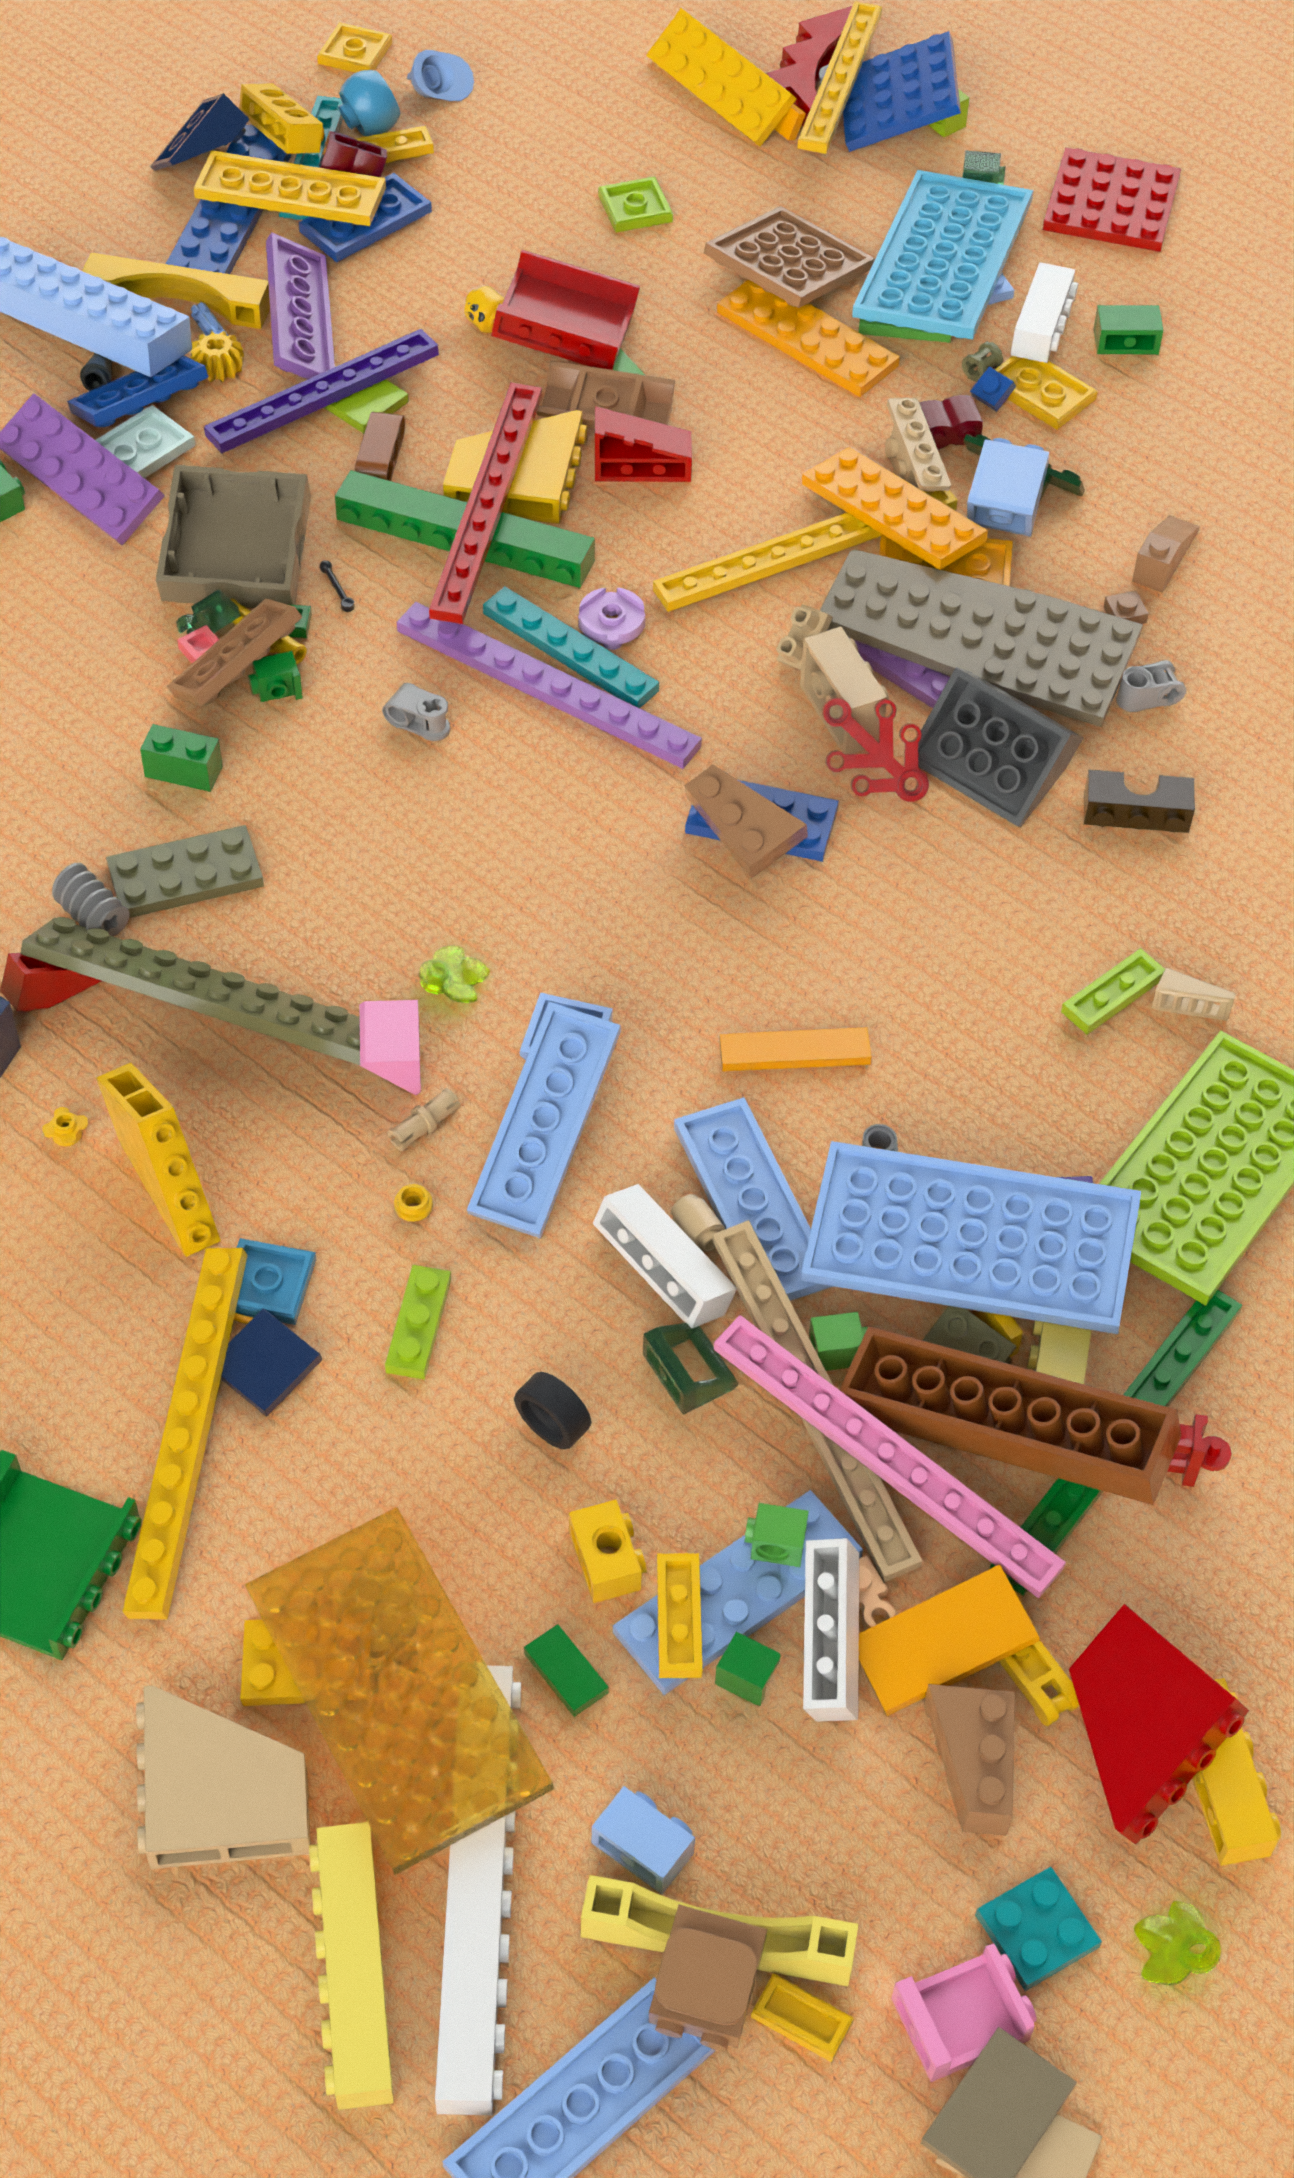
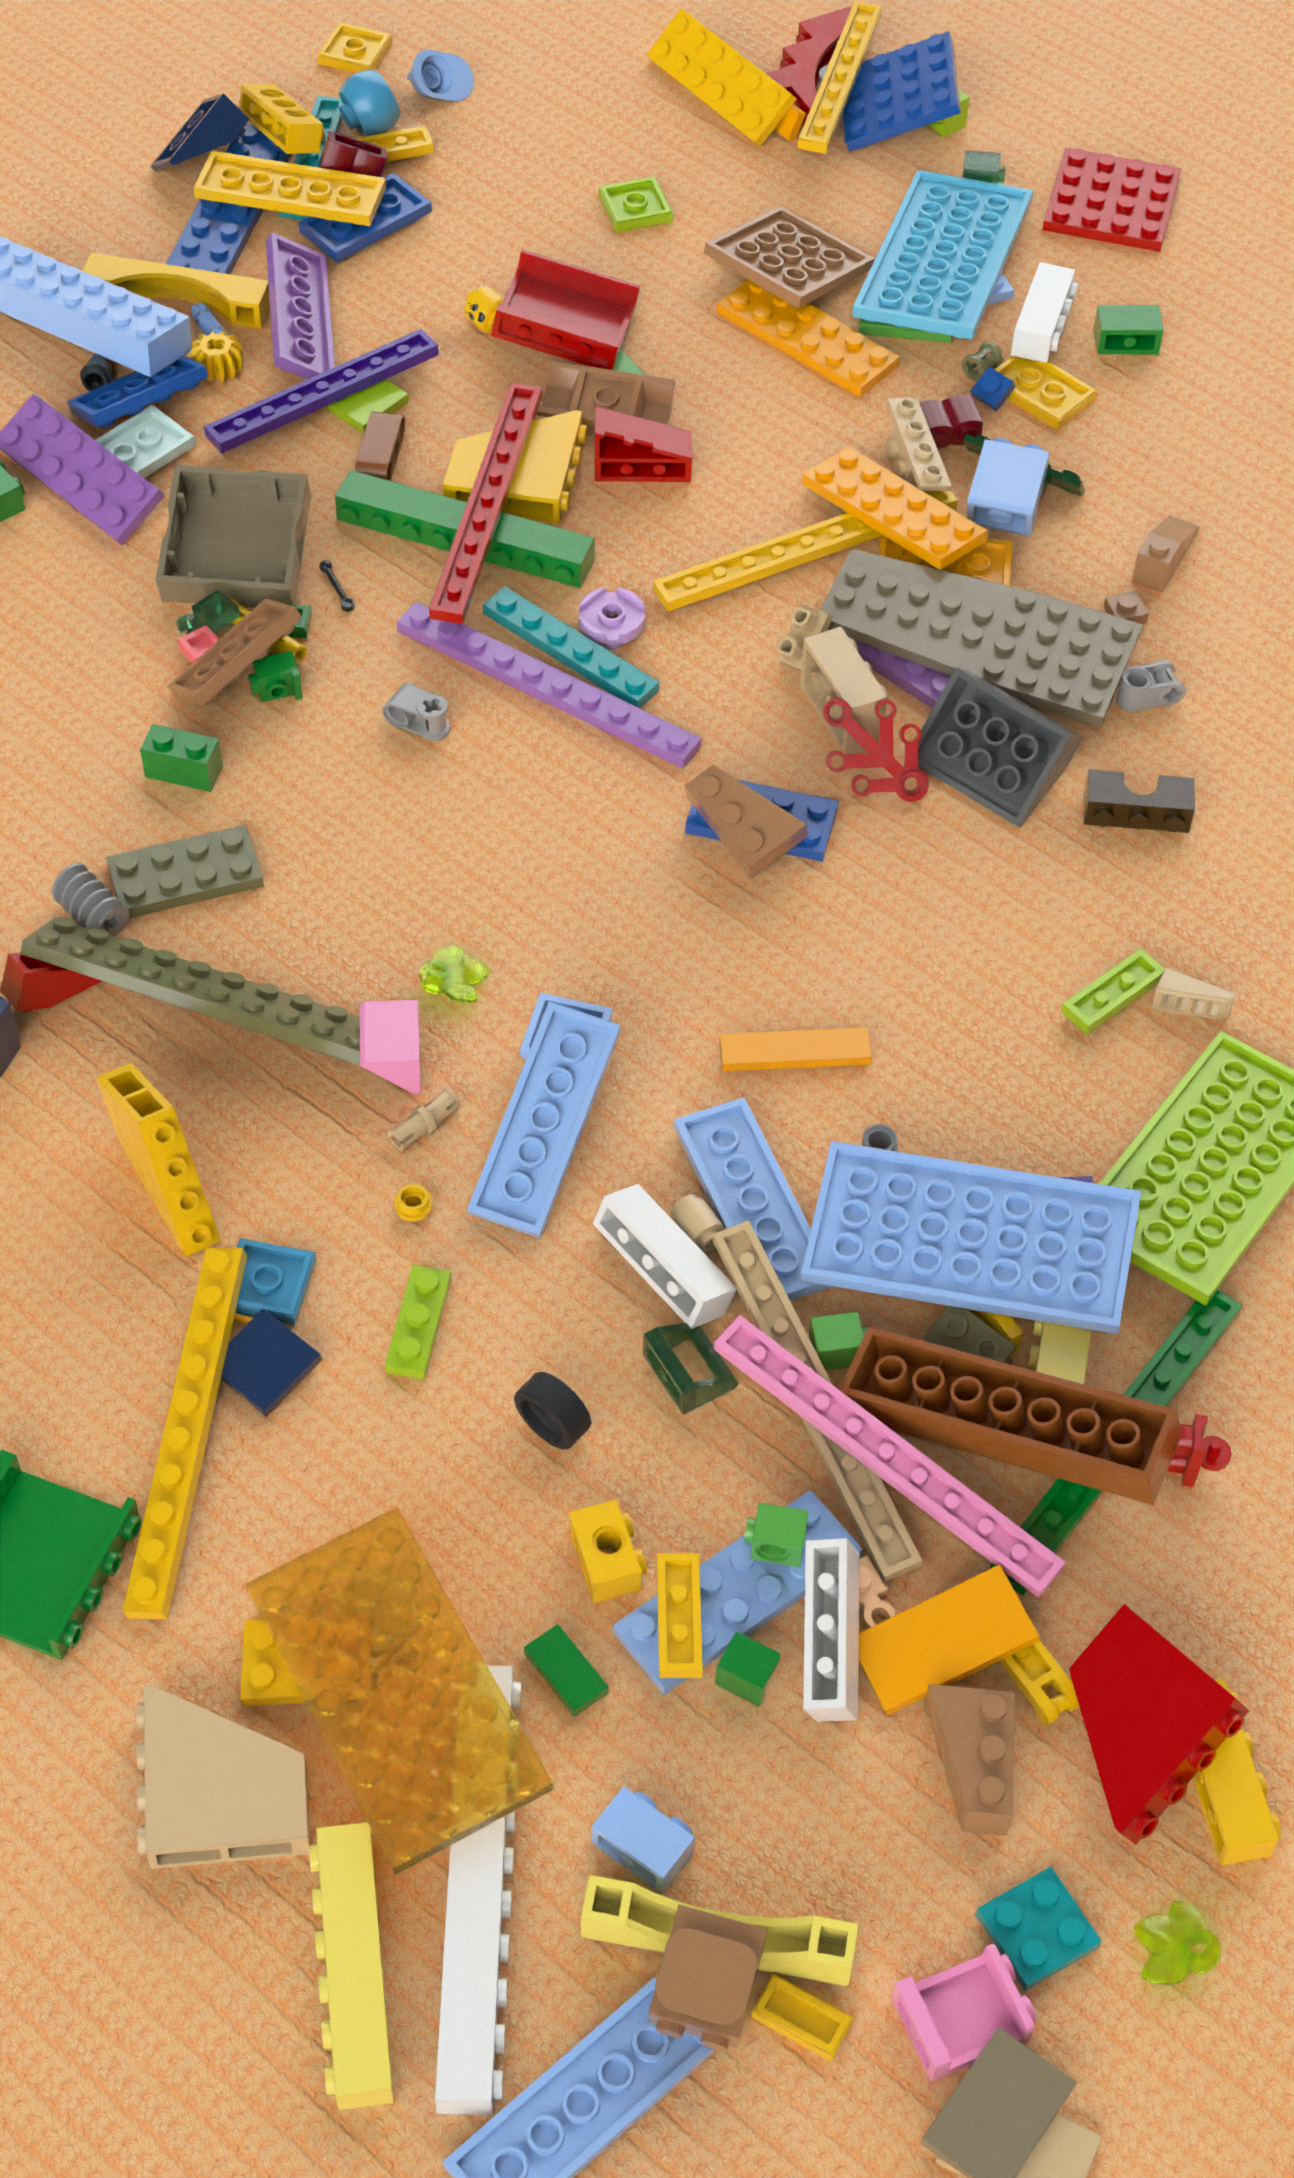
yellow plate [42,1107,88,1146] -> none

